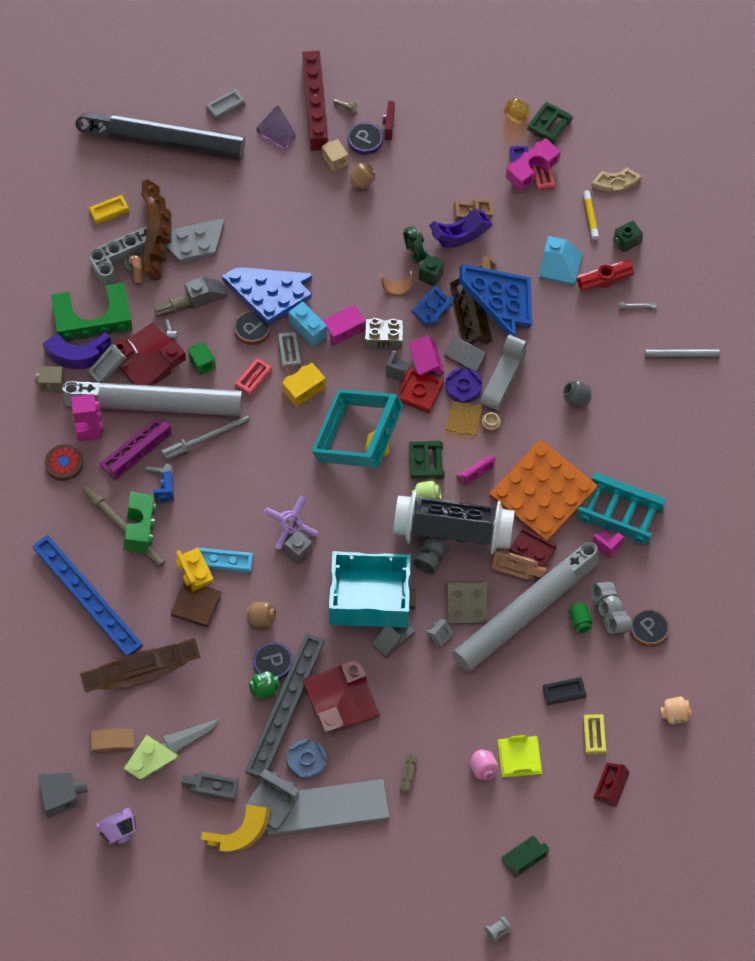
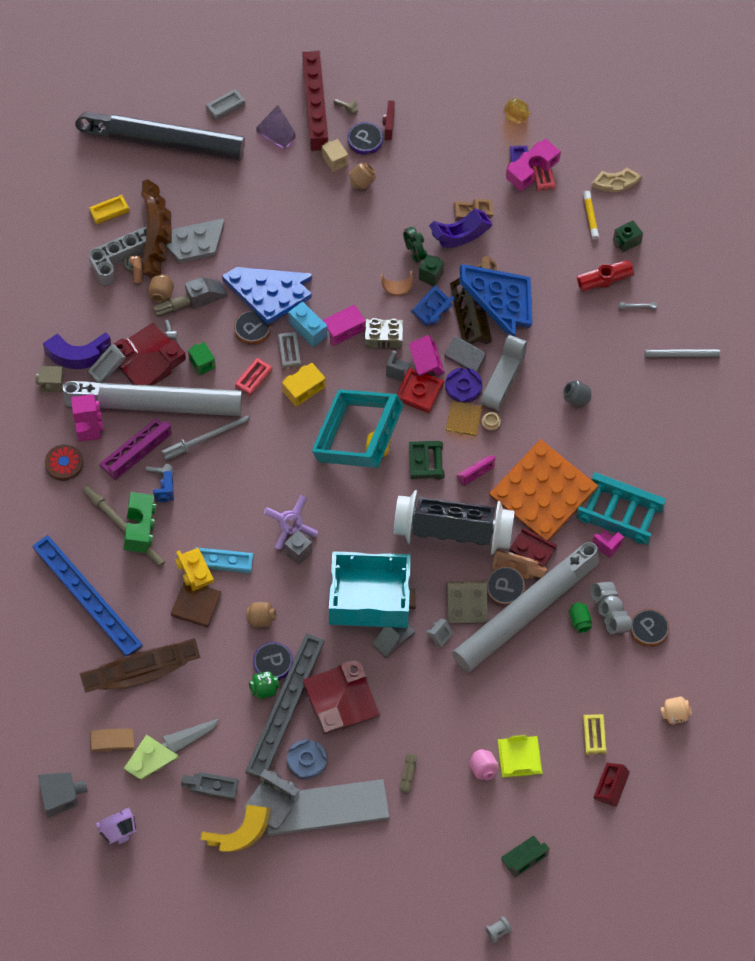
green arch [51,283,133,341] -> none
yellowish green head [412,481,441,502] -> none
dark grey wheel [413,537,448,574] -> none
dark green plate [527,102,573,145] -> none
medium azure slope [539,236,583,286] -> none
black tile [542,677,587,706] -> none
none -> medium nougat head [148,274,174,303]
none -> black tile [487,566,525,605]

